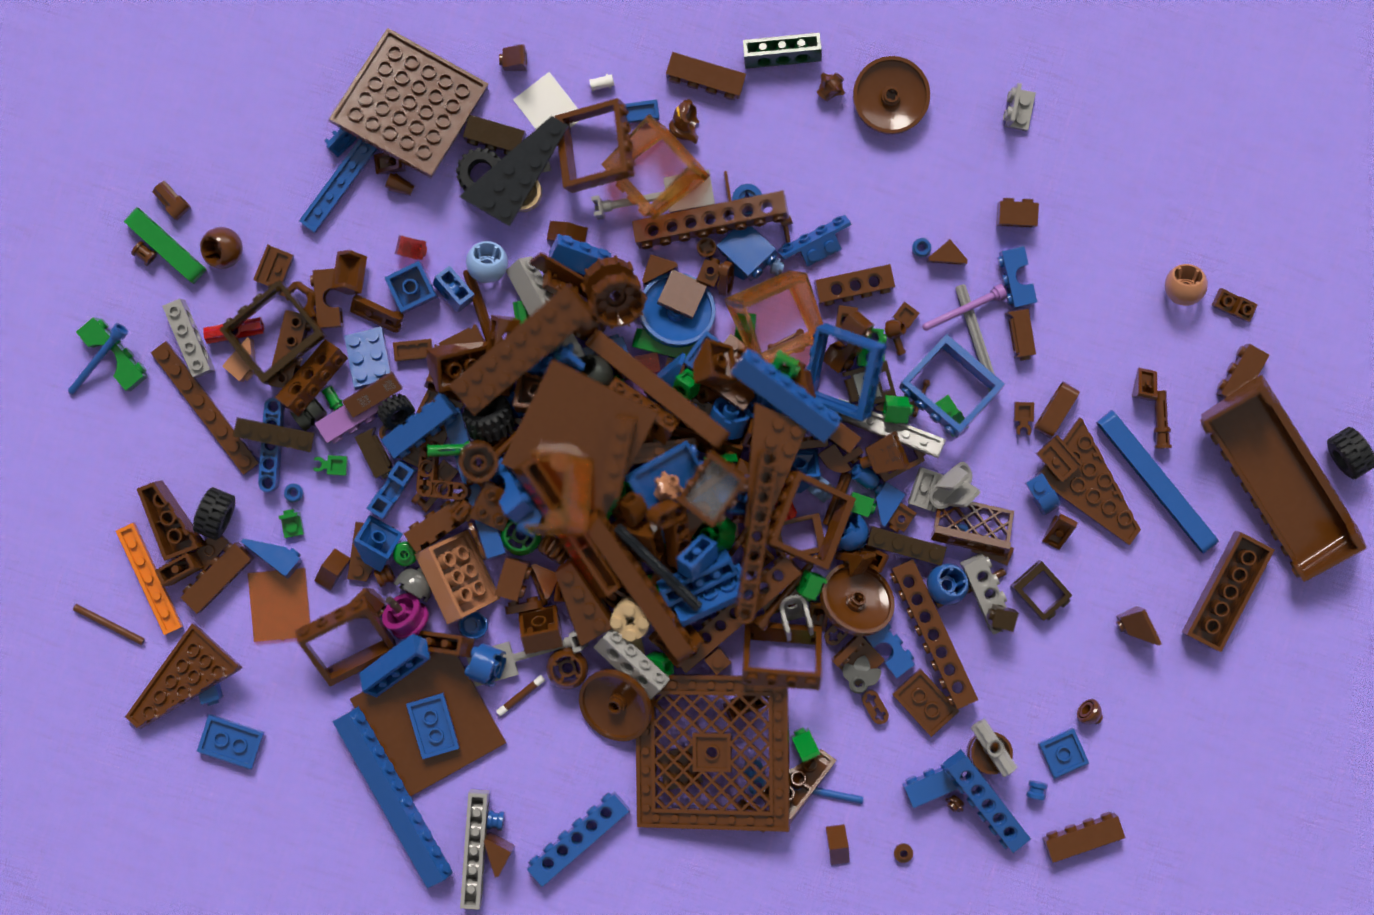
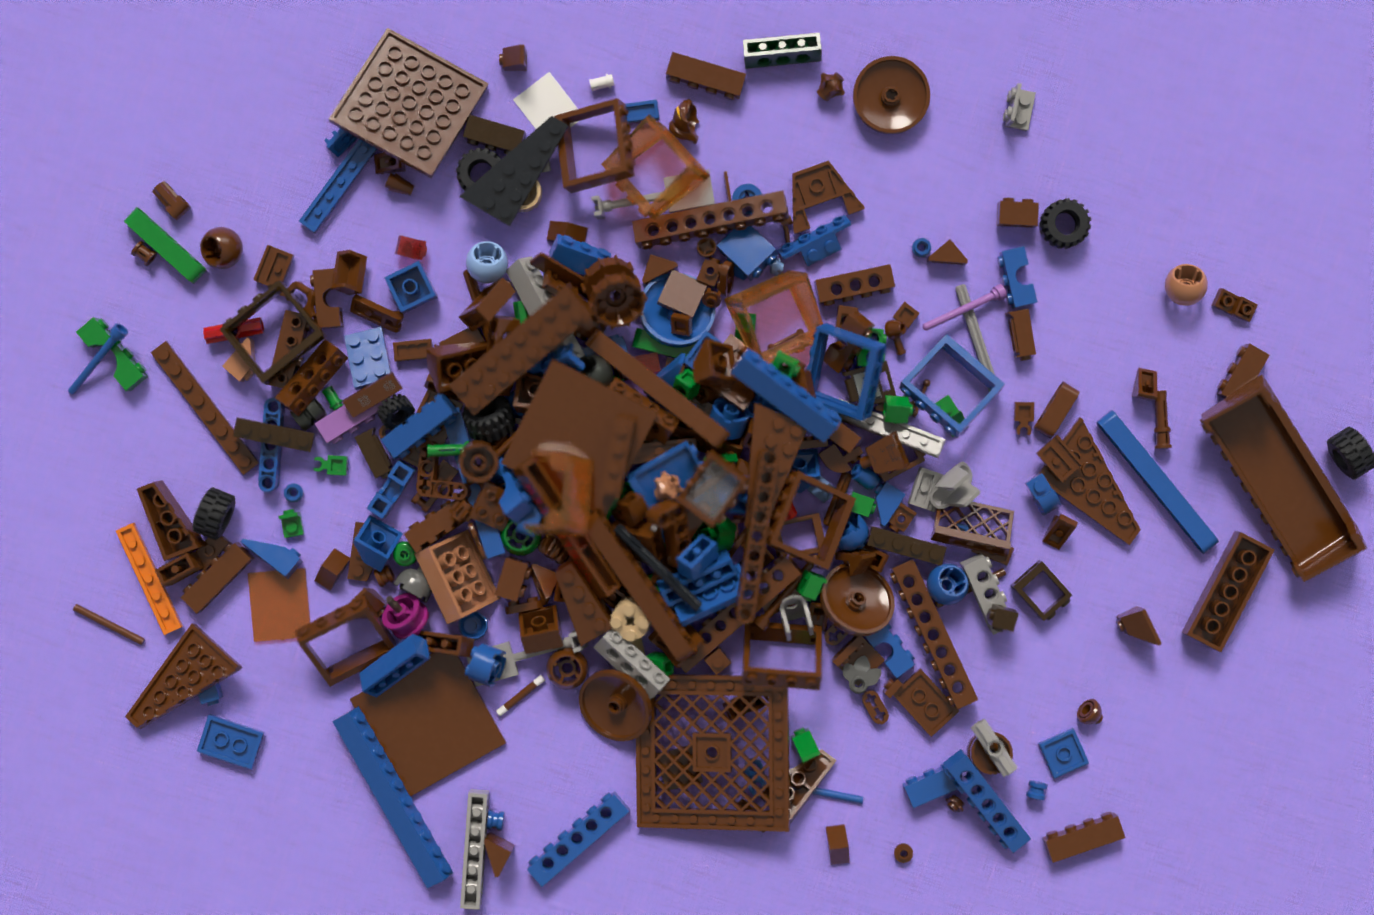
light grey brick [162,299,215,378] -> none
blue plate [406,692,460,759] -> none
blue brick [433,265,475,313] -> none
none -> reddish brown window [459,278,516,331]
none -> reddish brown plate [671,313,692,336]
none -> reddish brown plate [702,288,721,308]
none -> reddish brown wing [792,160,865,234]
none -> reddish brown plate [883,677,903,698]
none -> black tyre [1039,198,1091,249]

